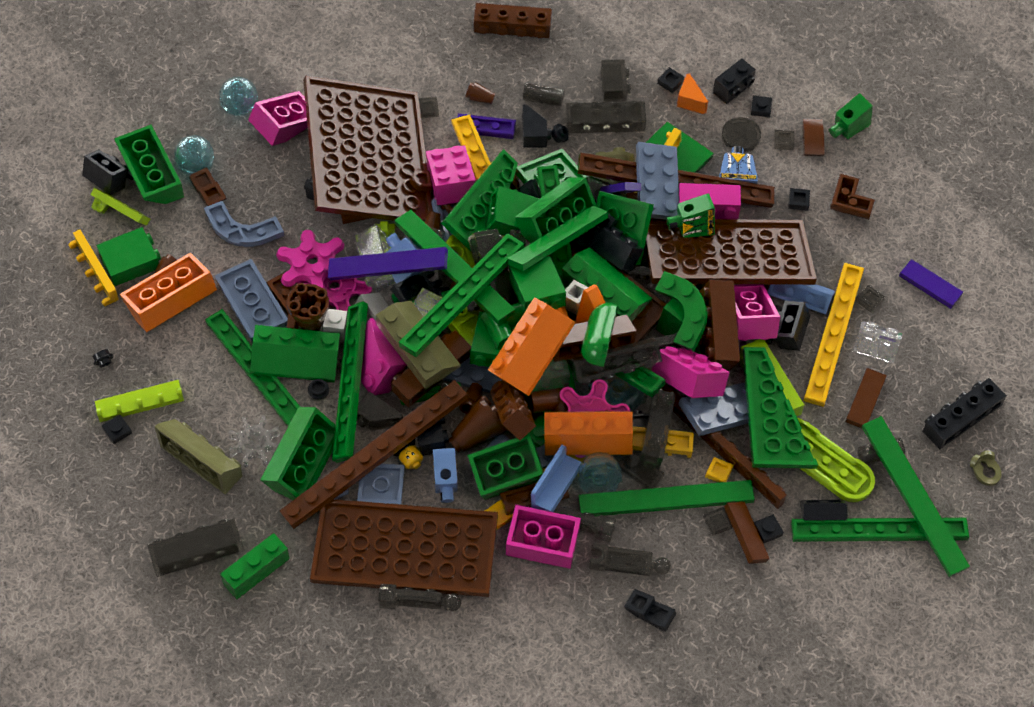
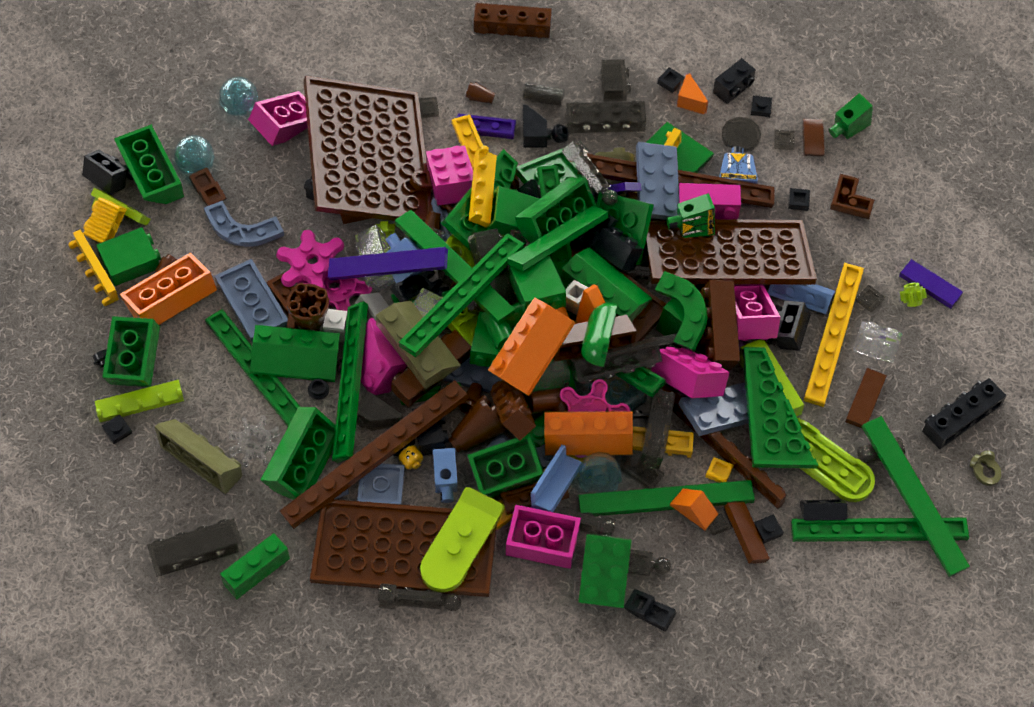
none -> yellow brick [83,197,127,243]
none -> green brick [102,316,160,387]
none -> lime piece [420,487,505,592]
none -> yellow hinge [468,146,497,227]
none -> clear smoke plate [562,141,618,206]
none -> green brick [578,534,632,608]
none -> orange slope [670,488,718,530]
none -> lime gear [900,283,927,307]

